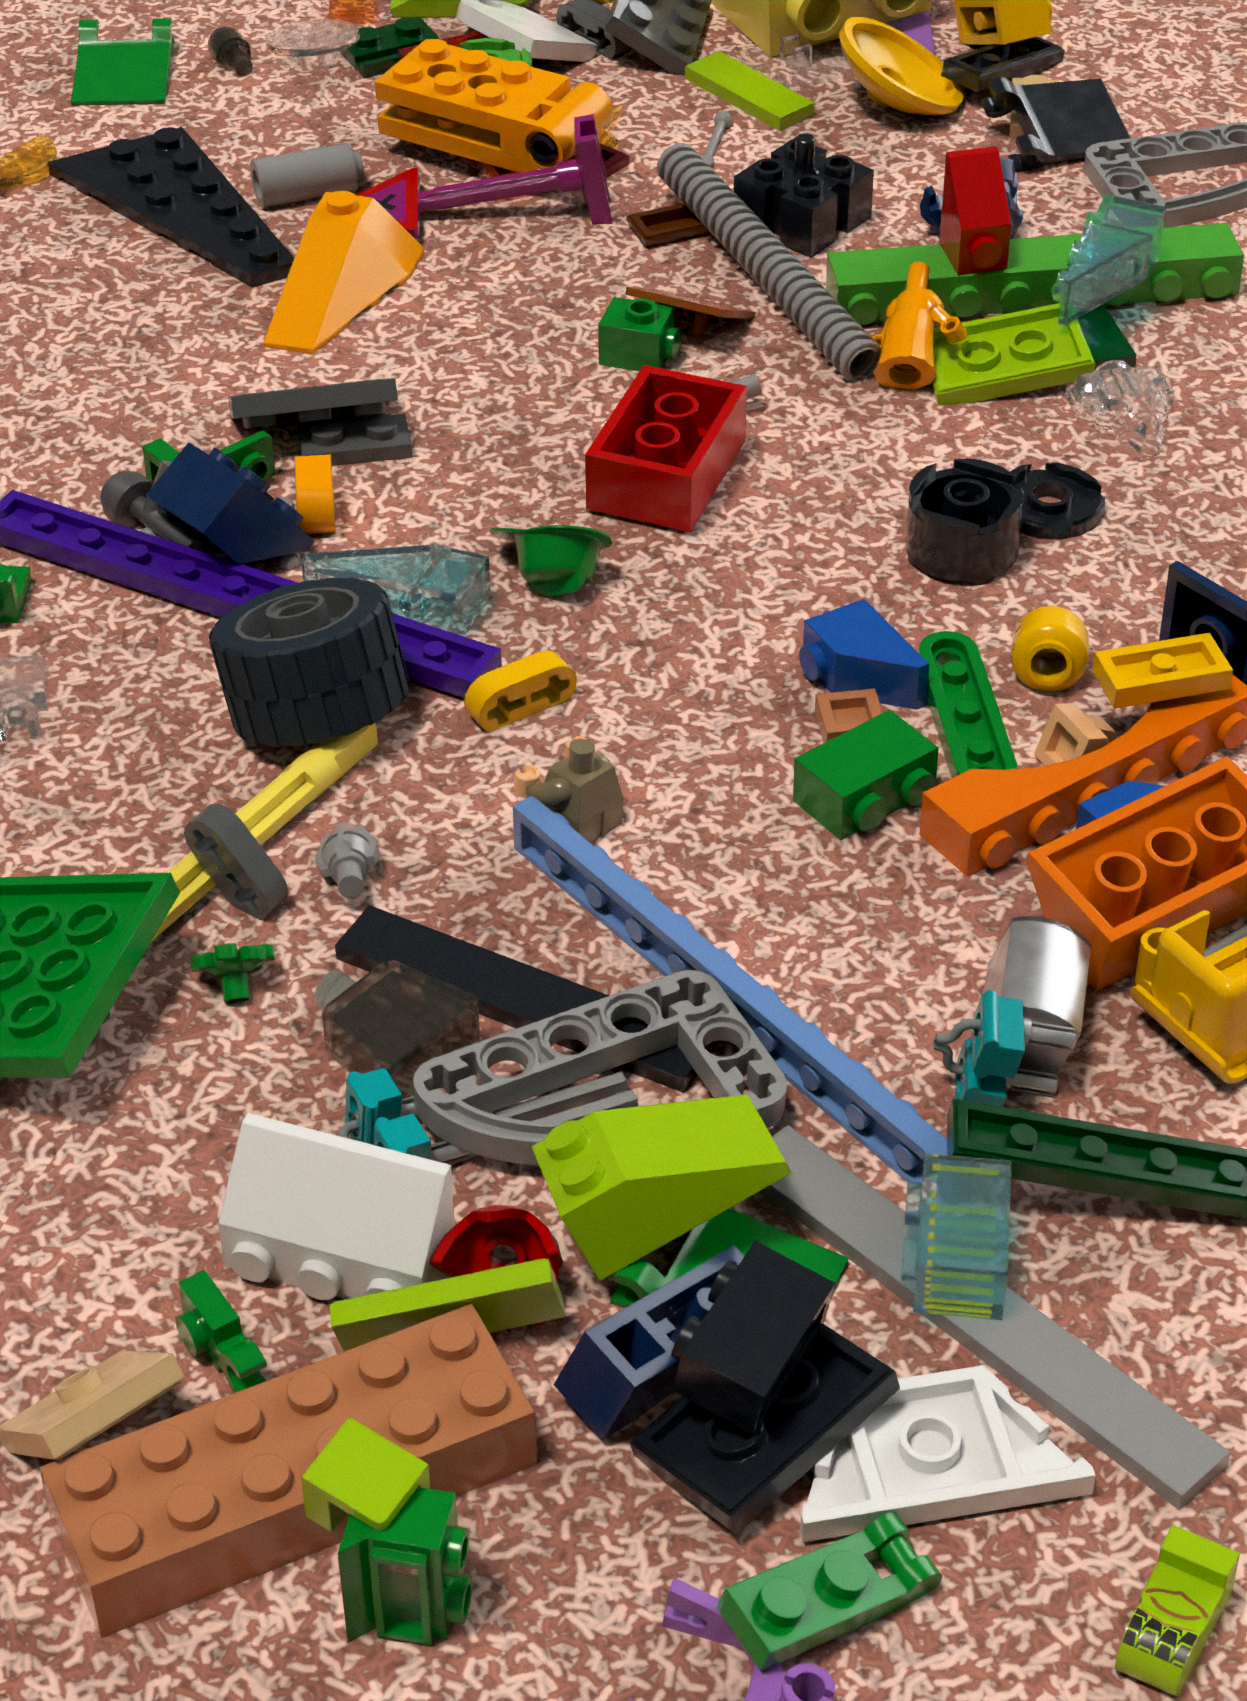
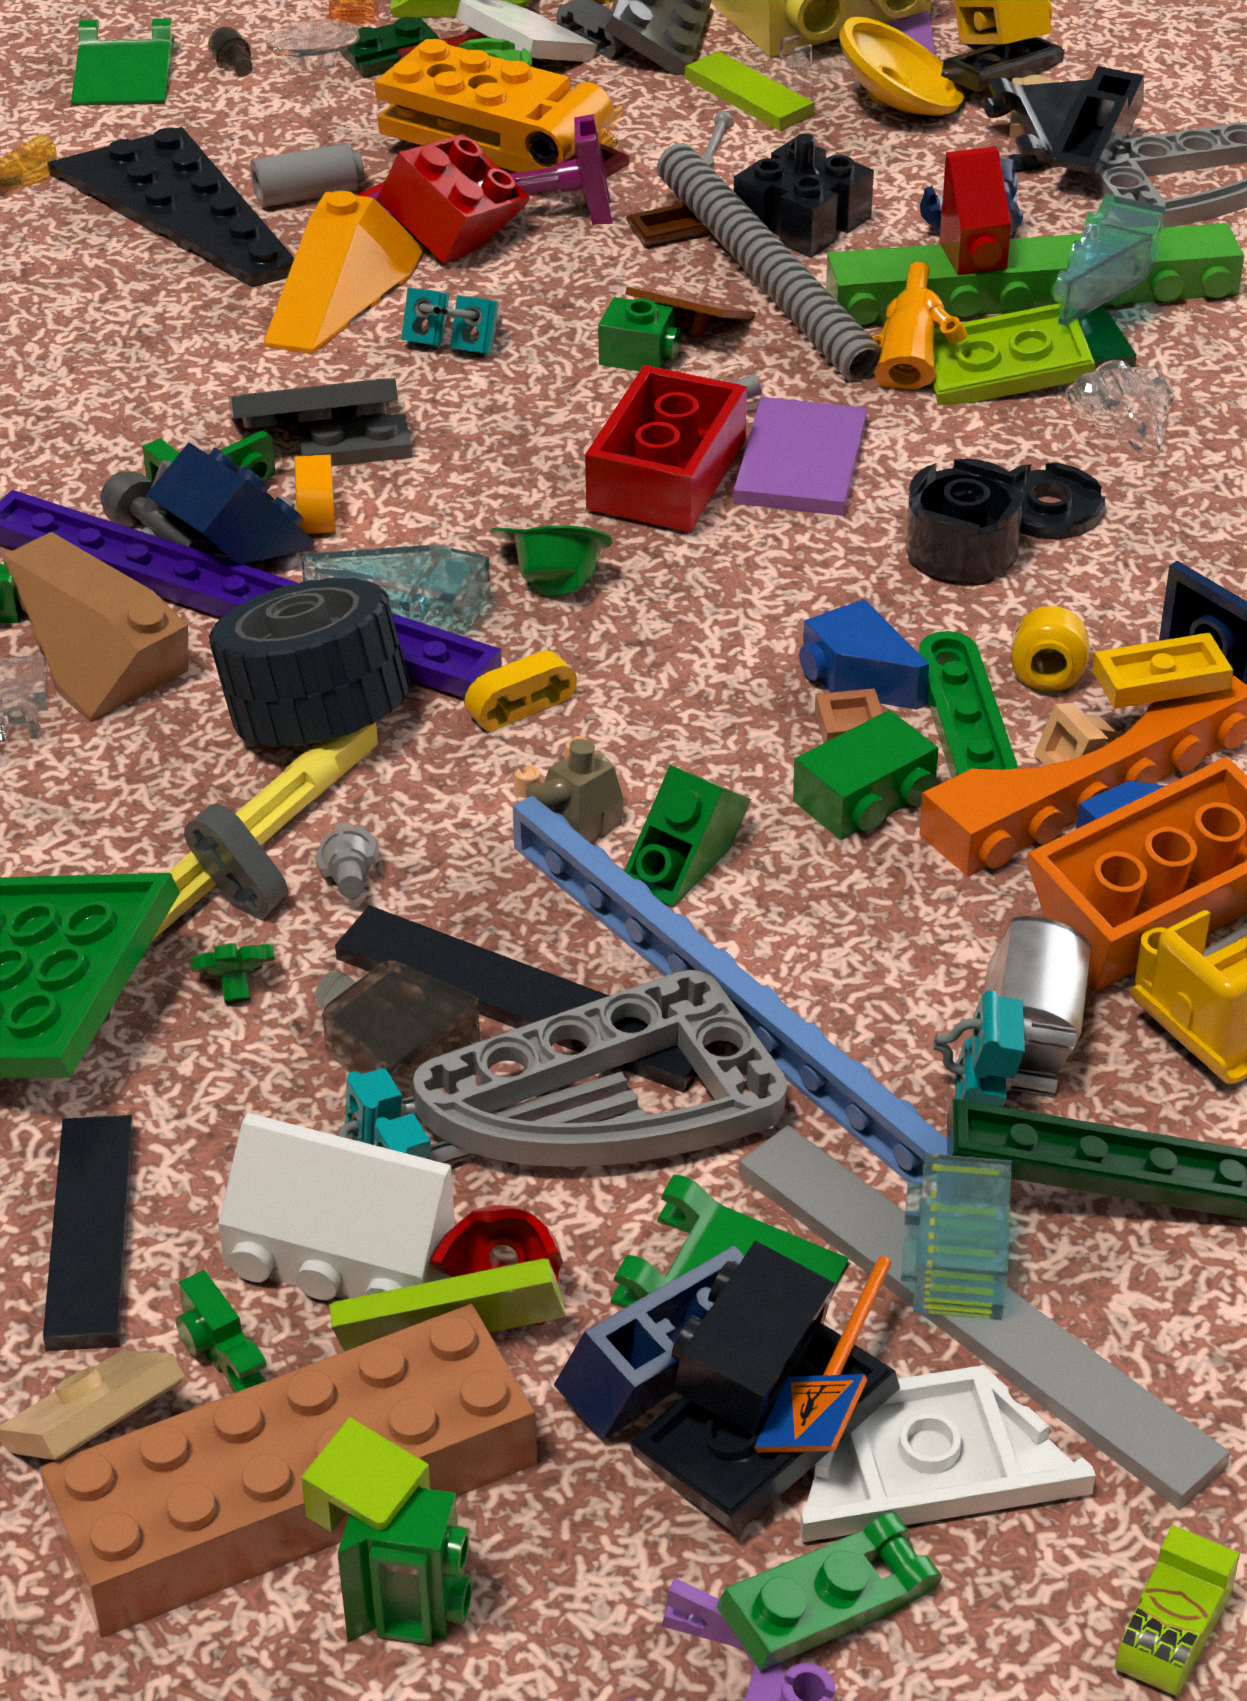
lime slope [531,1094,792,1281] -> none
none -> medium nougat wedge [3,532,188,722]
none -> black tile [43,1115,134,1351]
none -> red slope [377,134,530,264]
none -> teal piece [401,287,502,354]
none -> green slope [624,765,752,907]
none -> medium lavender tile [733,397,867,516]
none -> piece [754,1256,891,1453]
none -> black slope [1048,66,1144,175]

